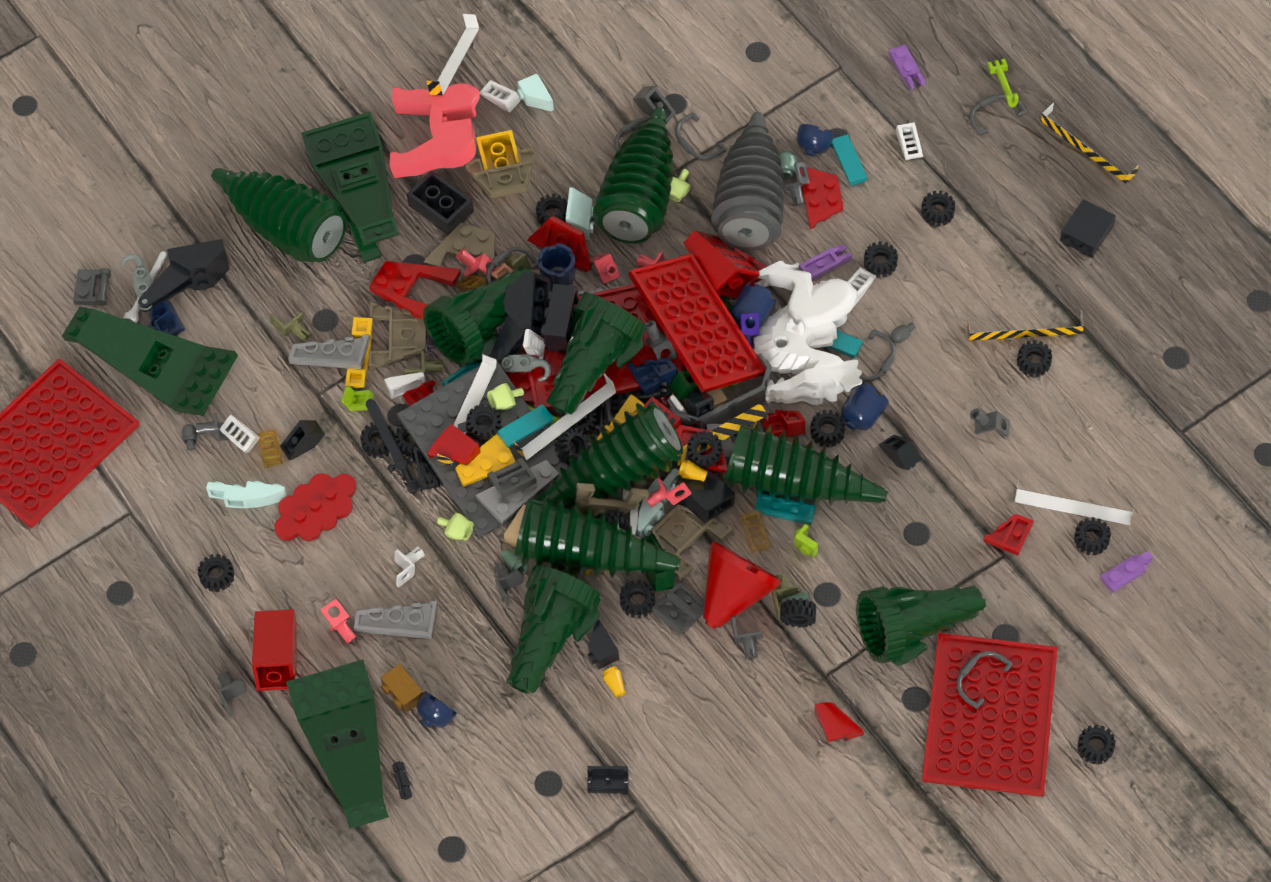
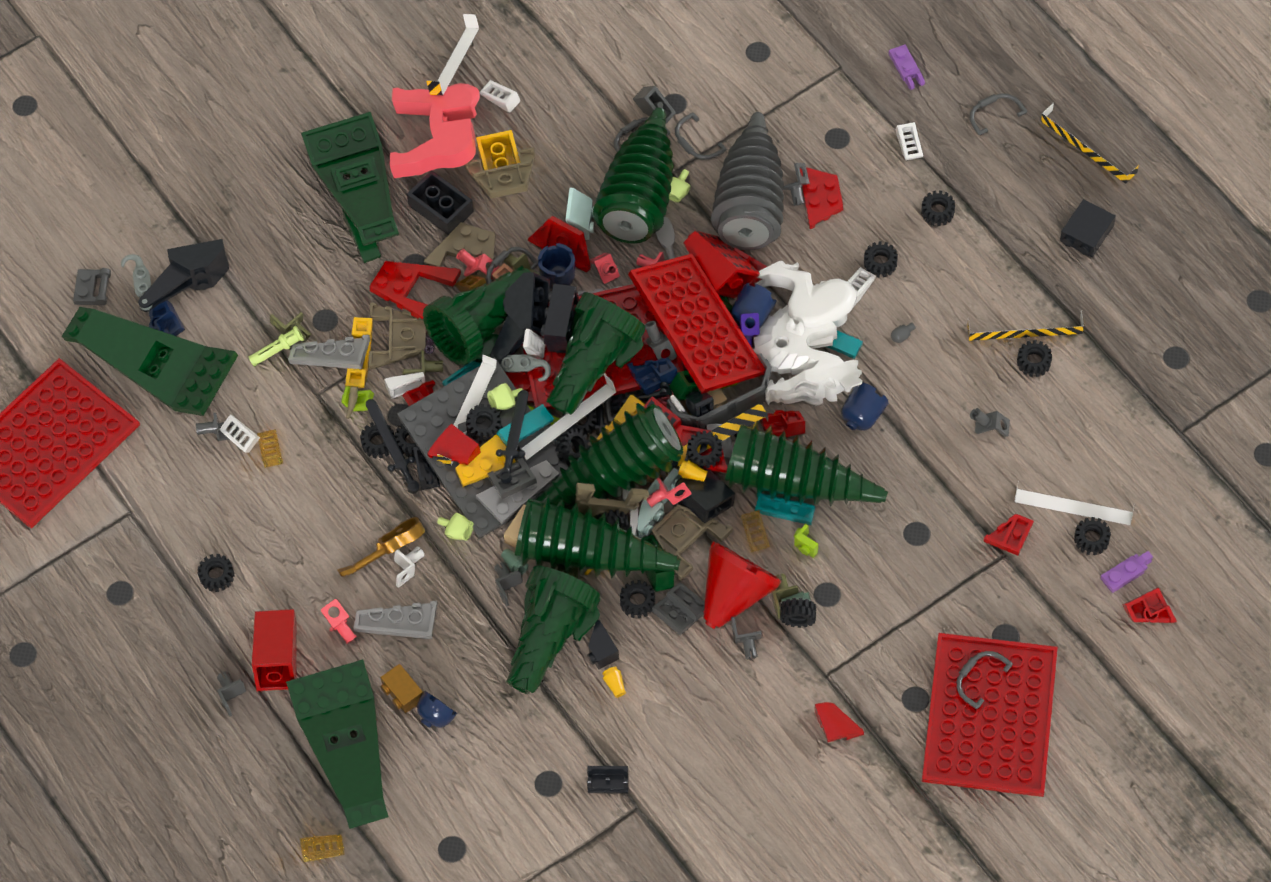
white piece [123,251,167,323] -> none
dark grey cylinder [182,424,197,451] -> none
light aqua slope [206,481,287,508] -> none
dark green cone [211,168,346,262] -> none
red plate [274,473,357,541] -> none
black slope [280,420,325,460] -> none
black axle [392,761,412,800] -> none
light aqua slope [516,74,554,112] -> none
black tyre [536,194,568,225] -> none
sand green head [778,151,798,179] -> none
dark blue cylinder [796,124,834,156] -> none
medium lavender hinge [799,244,852,281] -> none
black tyre [810,410,845,447] -> none
teal tile [831,134,868,186] -> none
dark green cone [856,585,986,666] -> none
dark grey piece [859,329,896,382] -> none
black slope [879,435,921,470] -> none
lime hinge [987,59,1019,108] -> none
black tyre [1078,725,1116,764] -> none
none -> yellowish green pin [248,326,304,367]
none -> clear yellow slope [300,834,345,862]
none -> pearl gold piece [337,517,425,577]
none -> dark tan helmet [346,387,358,419]
none -> black sword [496,390,529,484]
none -> light grey piece [656,217,675,260]
none -> red slope [1122,587,1177,623]

